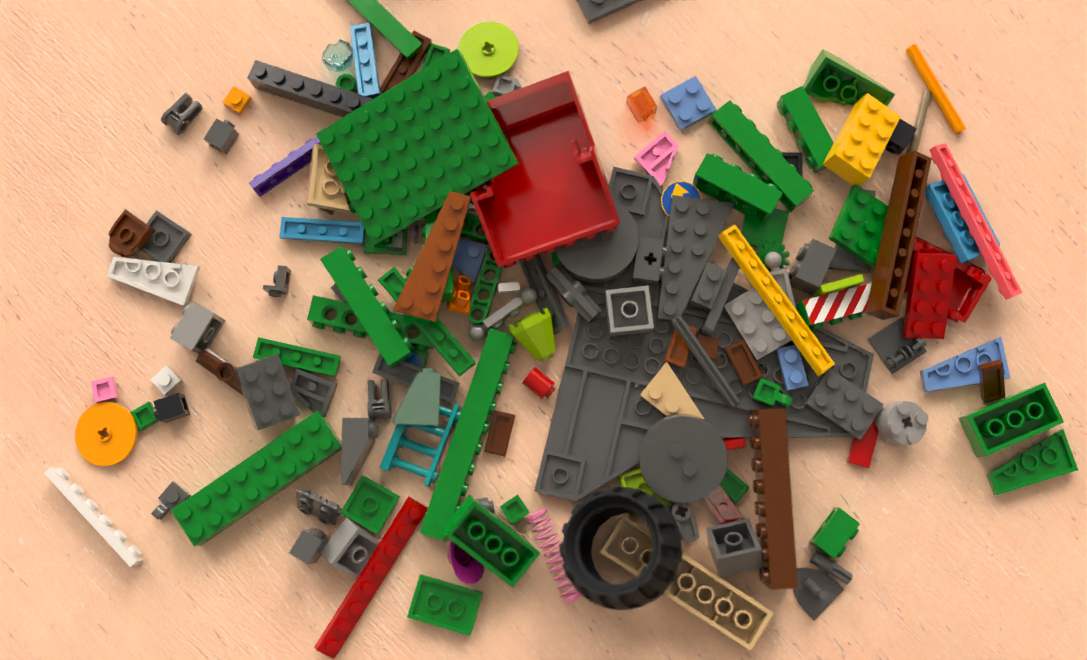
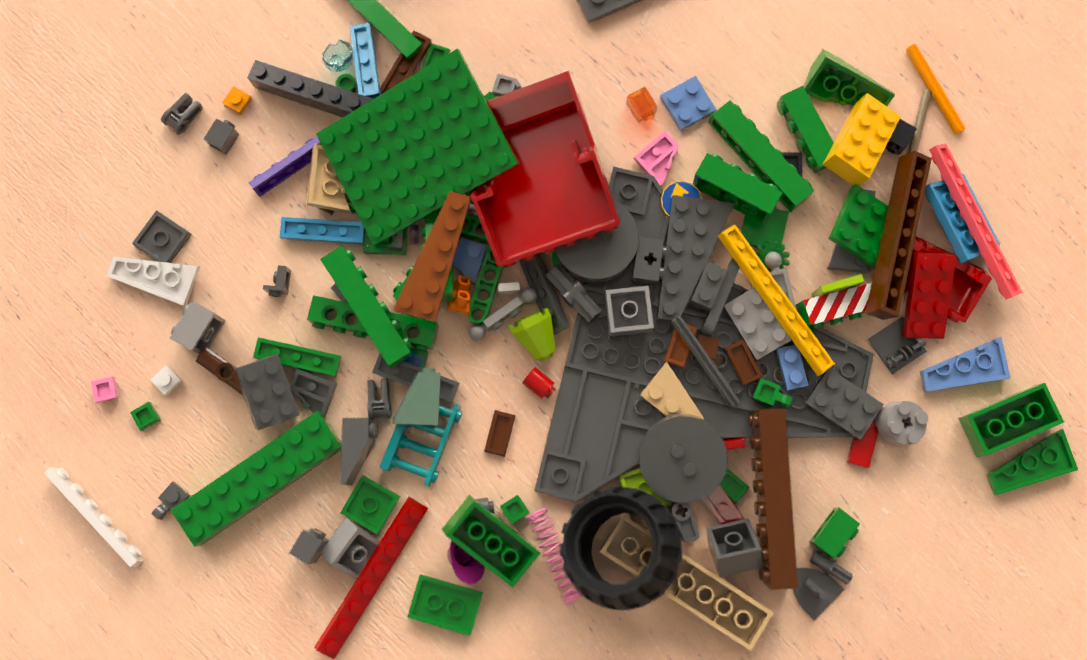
light orange piece [75,402,137,466] -> none
reddish brown tile [108,209,156,257] -> none
black brick [153,393,191,423] -> none
dark grey hinge [297,489,342,525] -> none
green tile [378,267,476,377] -> none
green brick [420,328,517,541] -> none
lime piece [458,22,519,78] -> none
dark grey brick [788,239,837,295] -> none
reddish brown tile [979,359,1005,403] -> none

